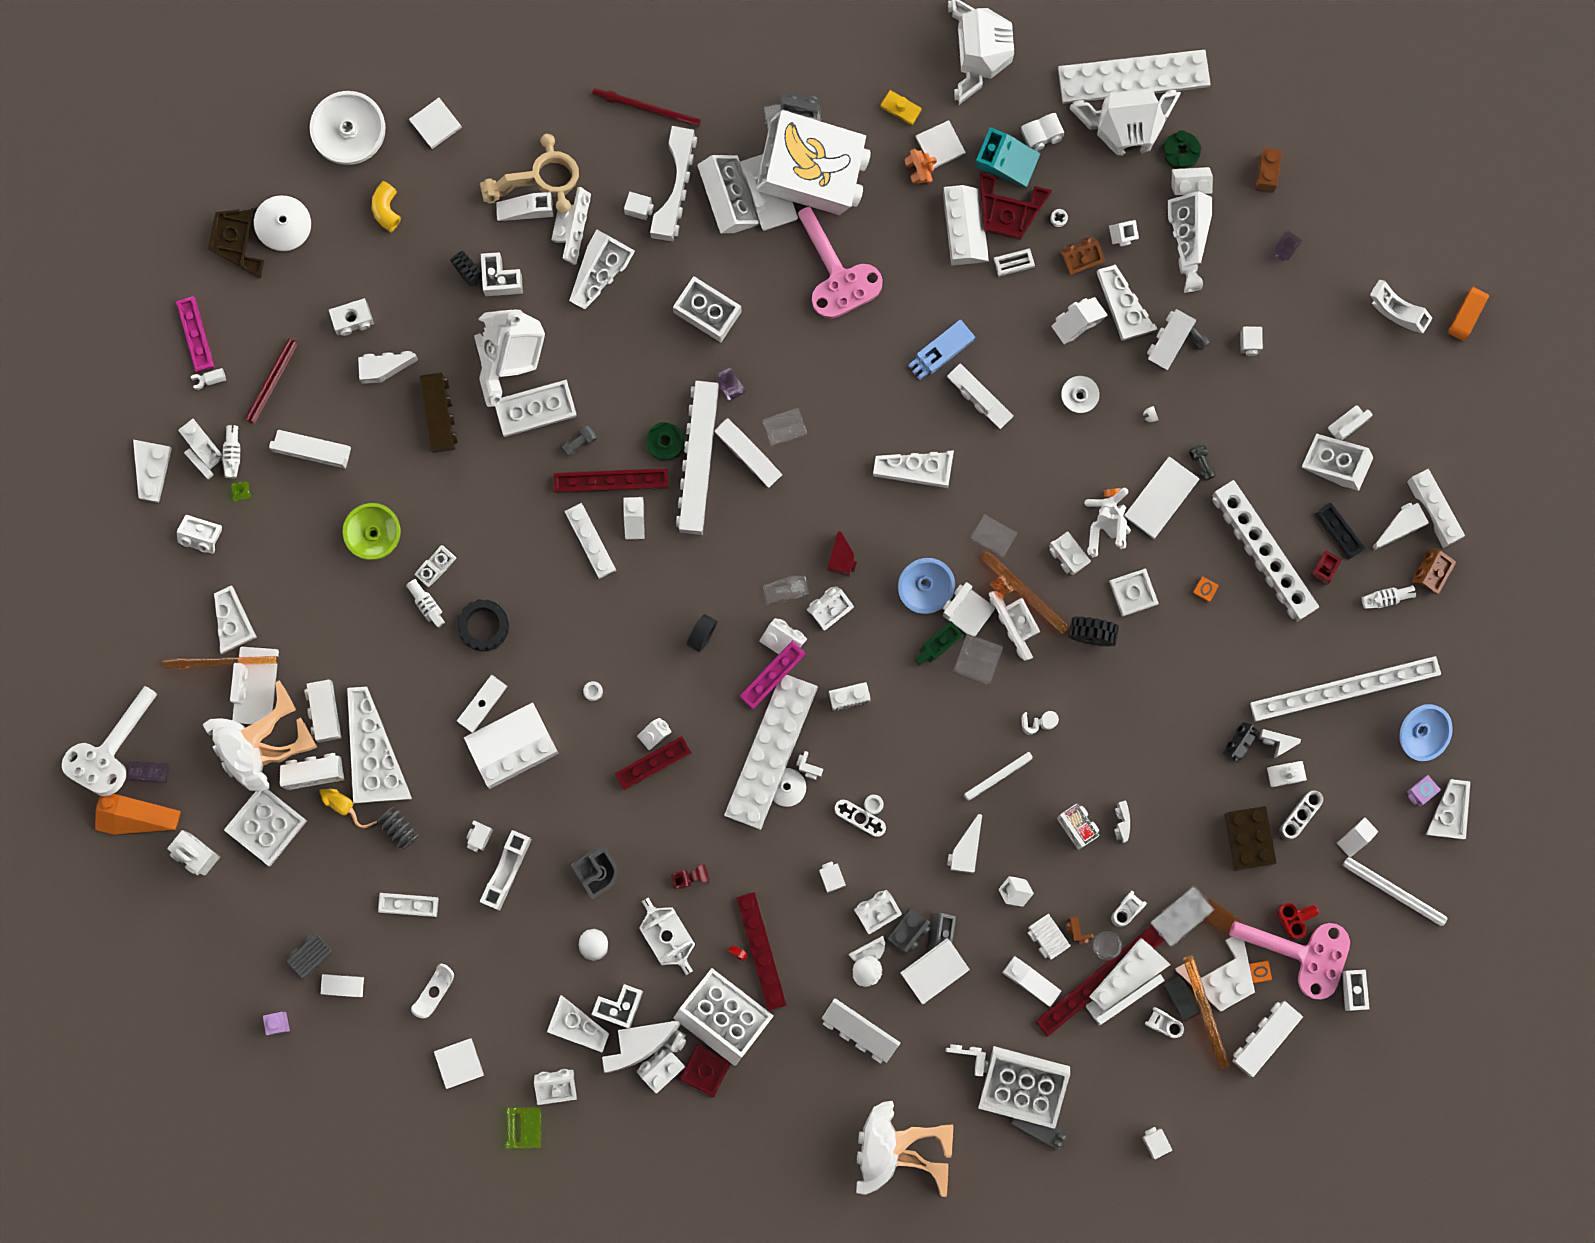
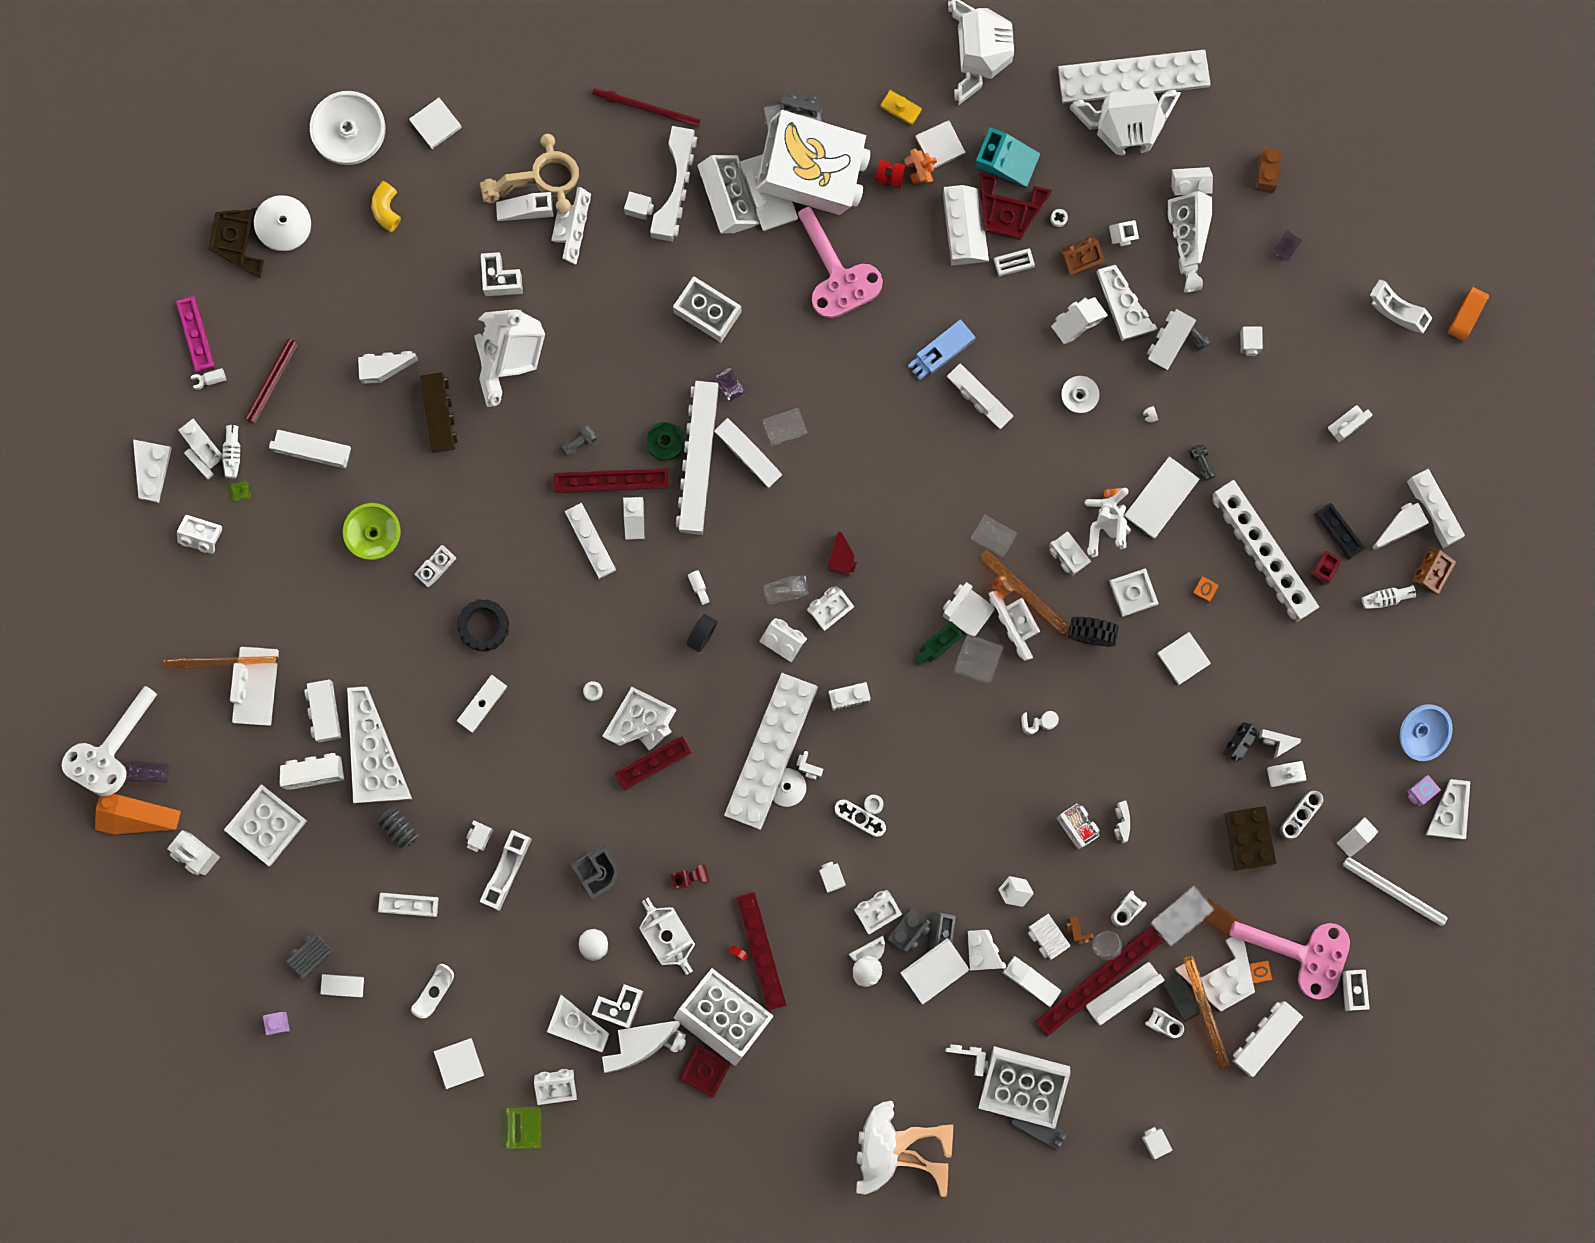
animal [203,680,318,791] -> none
white wing [214,585,257,654] -> none
yellow animal [319,788,377,828] -> none
white brick [329,298,374,336] -> none
white hinge [406,579,445,627] -> none
black tyre [450,250,482,286] -> none
white slope [464,702,559,789] -> none
white plate [495,380,577,437] -> none
white wedge [569,230,635,309] -> none
white bracket [637,1046,685,1093] -> none
dark pink tile [739,640,806,709] -> none
white slope [821,998,900,1064] -> none
white wing [873,451,954,488] -> none
light blue dish [898,558,955,614] -> none
white slope [947,814,982,874] -> none
white tile [963,752,1033,801] -> none
white brick [1020,113,1064,151] -> none
white wing [1089,938,1171,1011] -> none
dark green plate [1163,130,1202,169] -> none
white plate [1250,656,1441,722] -> none
red beam [1277,903,1319,939] -> none
white slope [1302,434,1373,491] -> none
none -> white plate [603,687,676,746]
none -> white bar [688,570,709,605]
none -> red wheel [875,159,906,189]
none -> white wing [968,930,1006,970]
none -> white tile [1157,632,1211,685]

